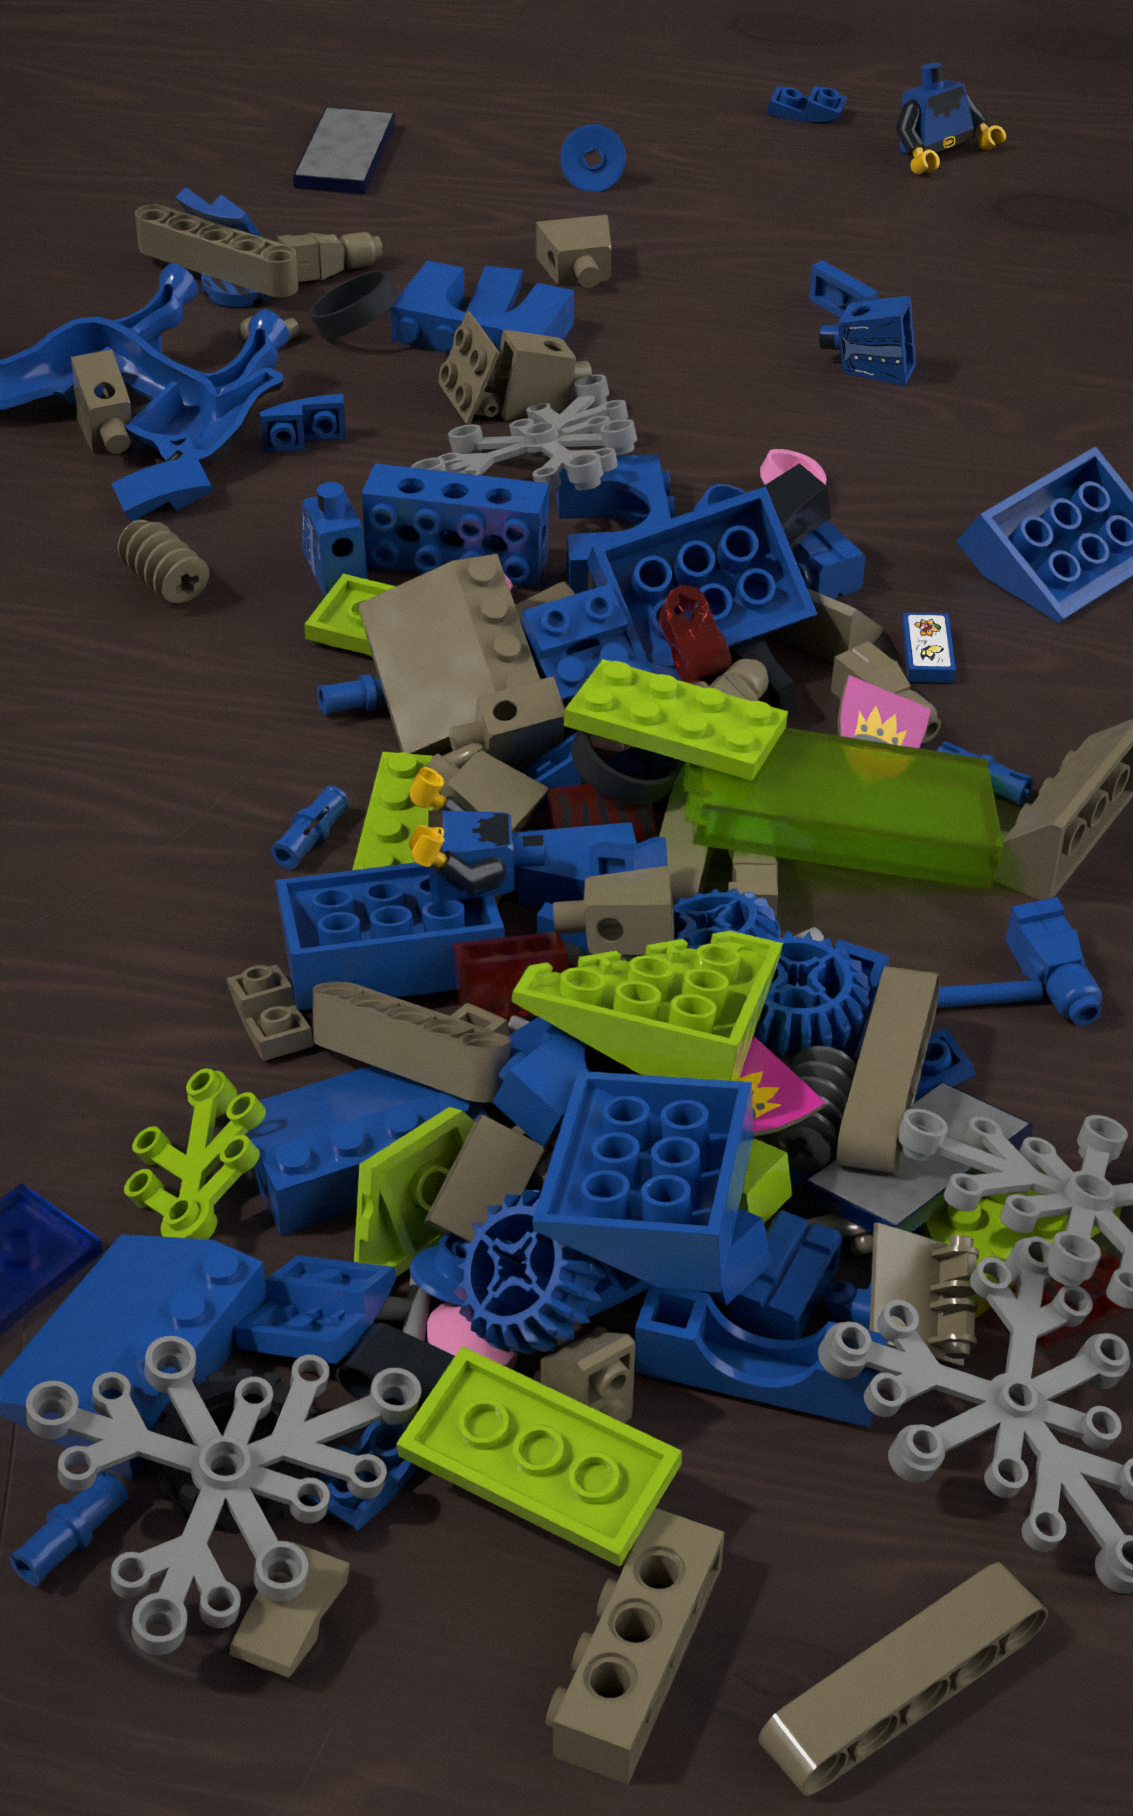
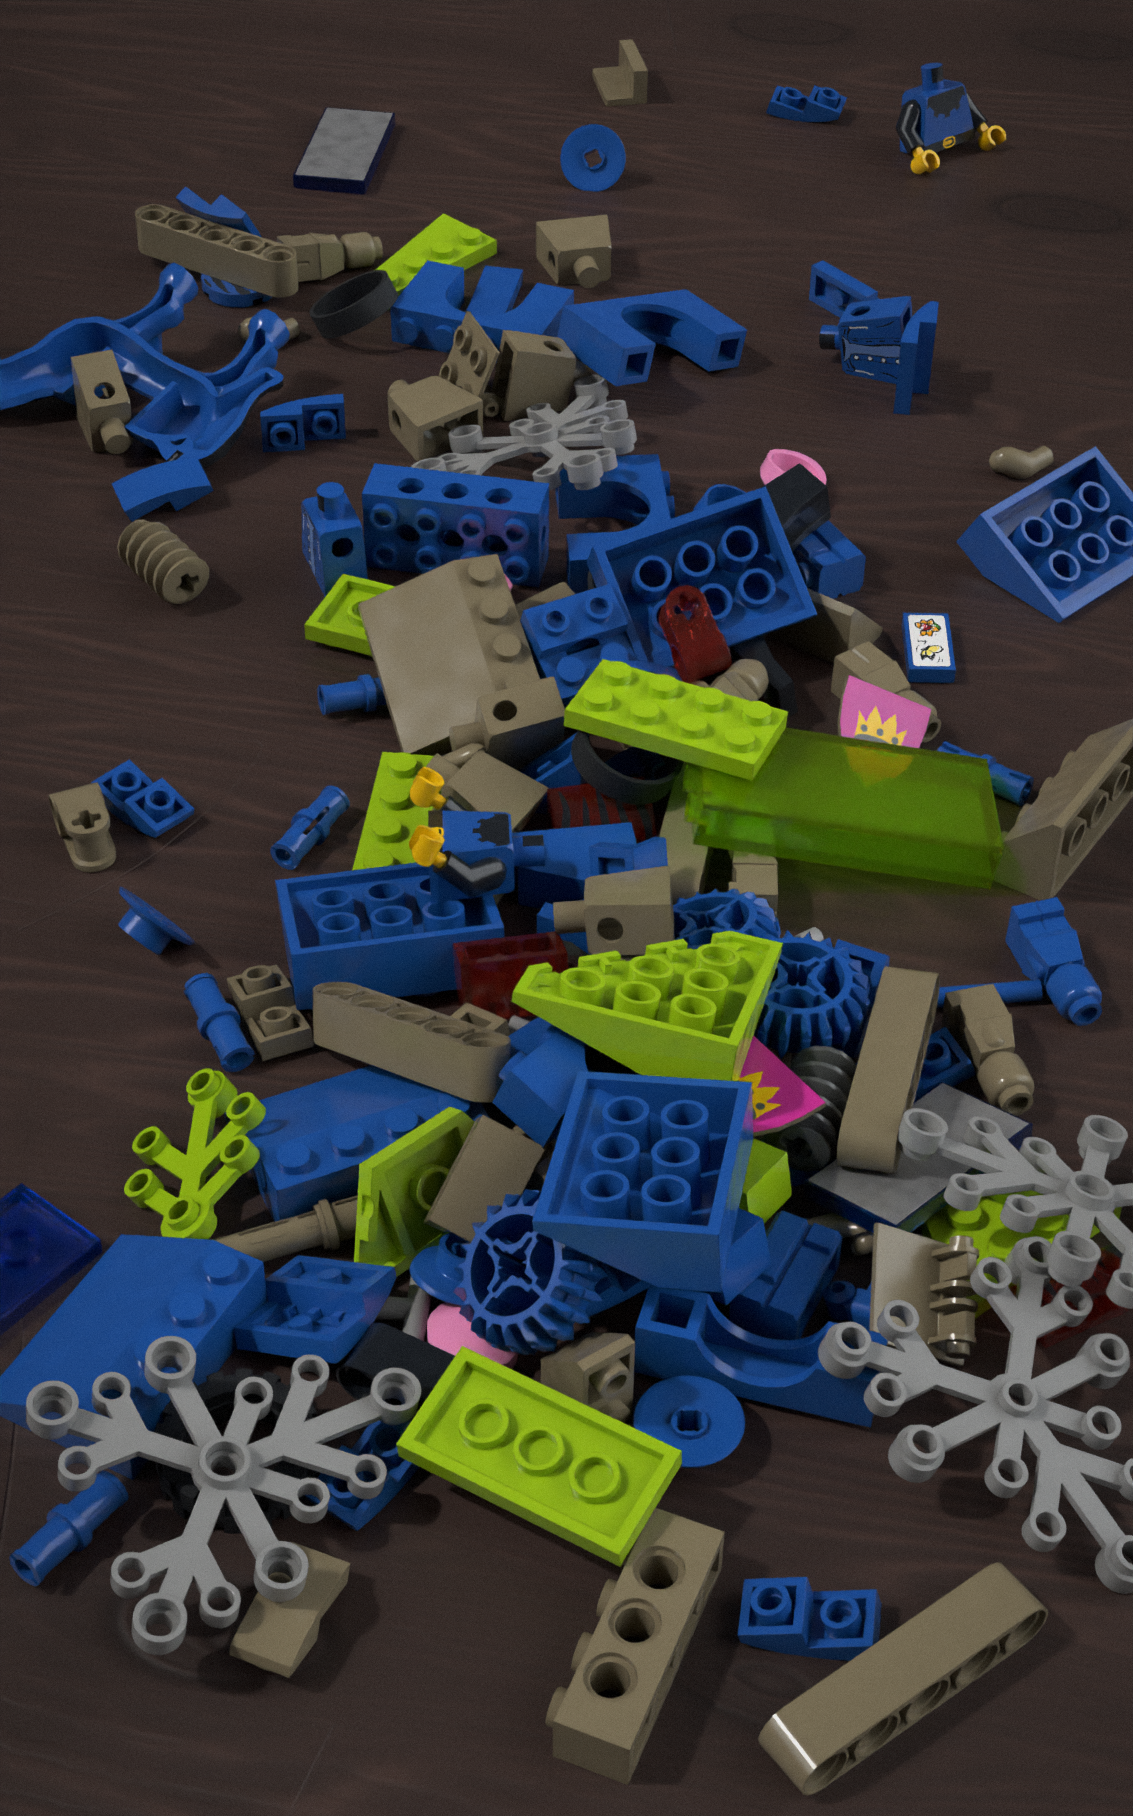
none -> dark tan piece [48,782,117,873]
none -> blue slope [91,759,194,838]
none -> blue piece [118,886,196,955]
none -> blue pin [184,973,255,1072]
none -> dark tan pin [209,1195,358,1262]
none -> lime wing [376,213,497,311]
none -> dark tan torso [388,376,483,461]
none -> blue arch [557,289,747,386]
none -> dark tan panel [592,39,648,107]
none -> blue piece [634,1375,745,1468]
none -> blue slope [738,1577,882,1661]
none -> blue slope [893,301,939,415]
none -> dark tan piece [941,984,1035,1116]
none -> dark tan arm [989,446,1054,480]

